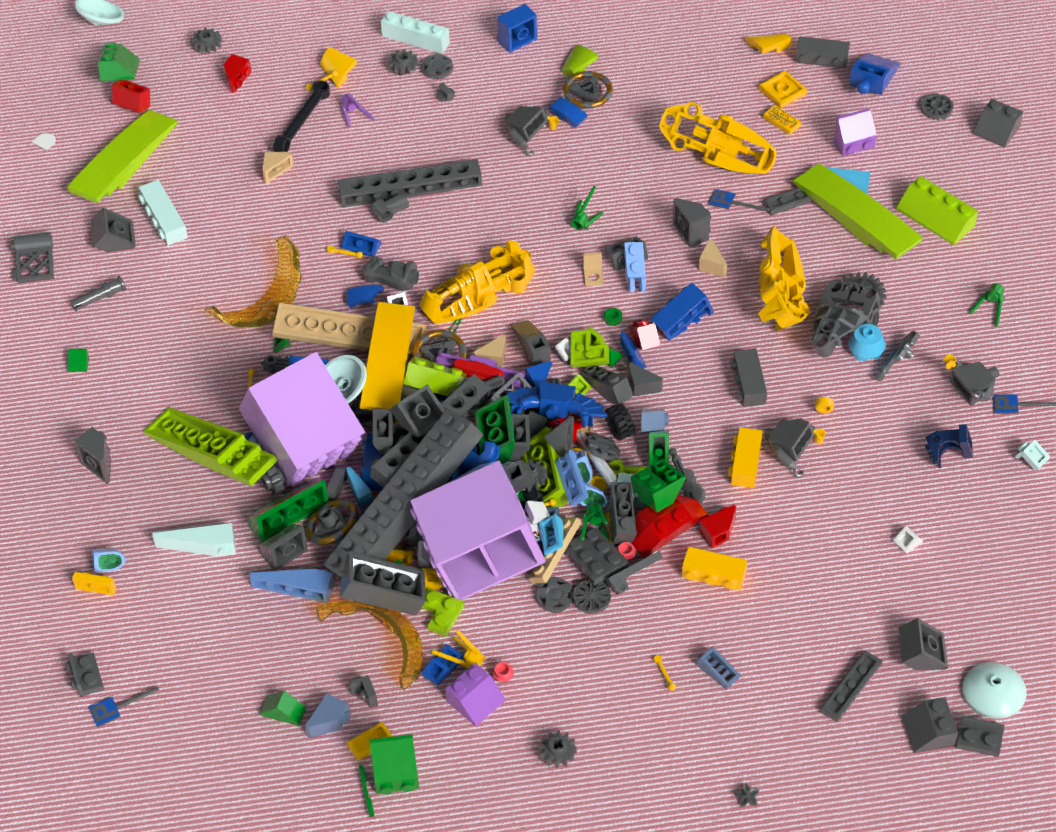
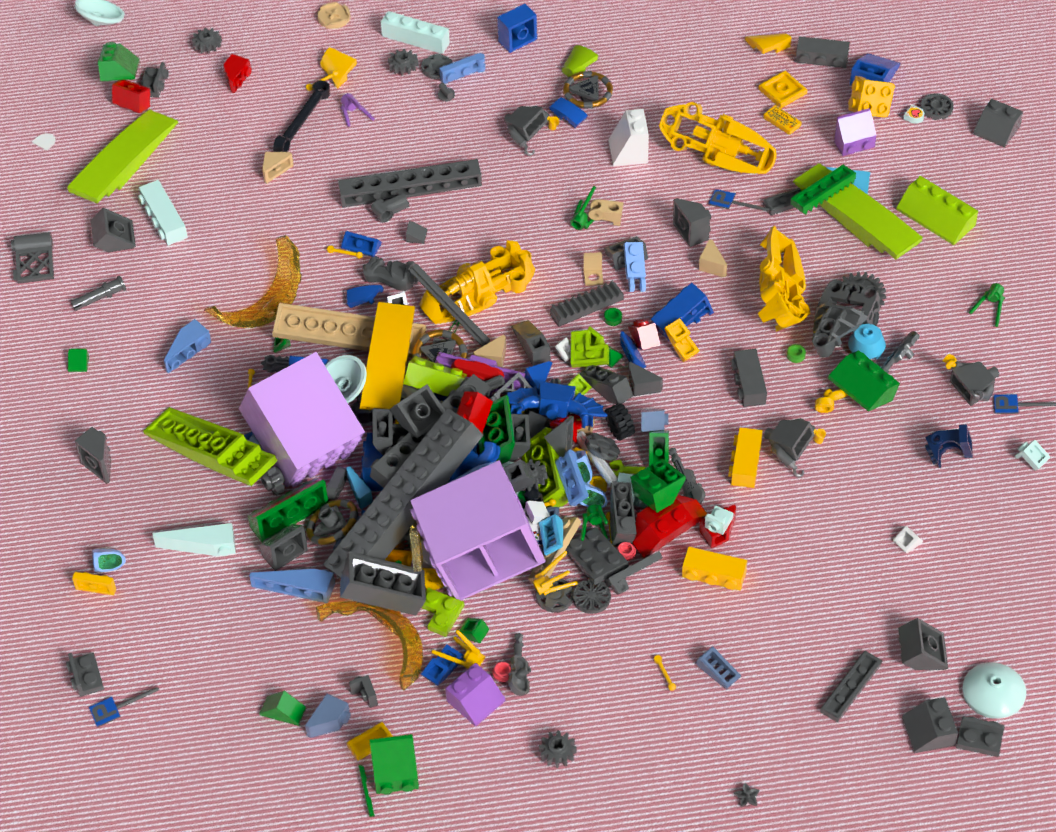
none -> dark grey bracket [140,62,169,98]
none -> medium blue slope [164,319,211,373]
none -> tan tile [317,2,351,29]
none -> dark grey slope [406,221,428,244]
none -> dark grey axle [409,264,490,347]
none -> clear yellow tile [409,525,424,572]
none -> medium blue plate [440,53,486,84]
none -> red brick [457,391,493,433]
none -> green slope [459,618,489,644]
none -> dark grey piece [508,633,531,696]
none -> yellow plant [532,551,578,595]
none -> dark grey gear [550,280,624,327]
none -> tan leg [588,199,624,226]
none -> white slope [608,109,649,167]
none -> yellow slope [664,318,700,363]
none -> light aqua bracket [705,506,734,535]
none -> bright green tile [787,344,806,363]
none -> green gear [791,164,856,215]
none -> yellow arm [823,389,849,401]
none -> green slope [828,350,900,412]
none -> yellow bracket [848,76,895,117]
none -> tile [903,105,924,124]

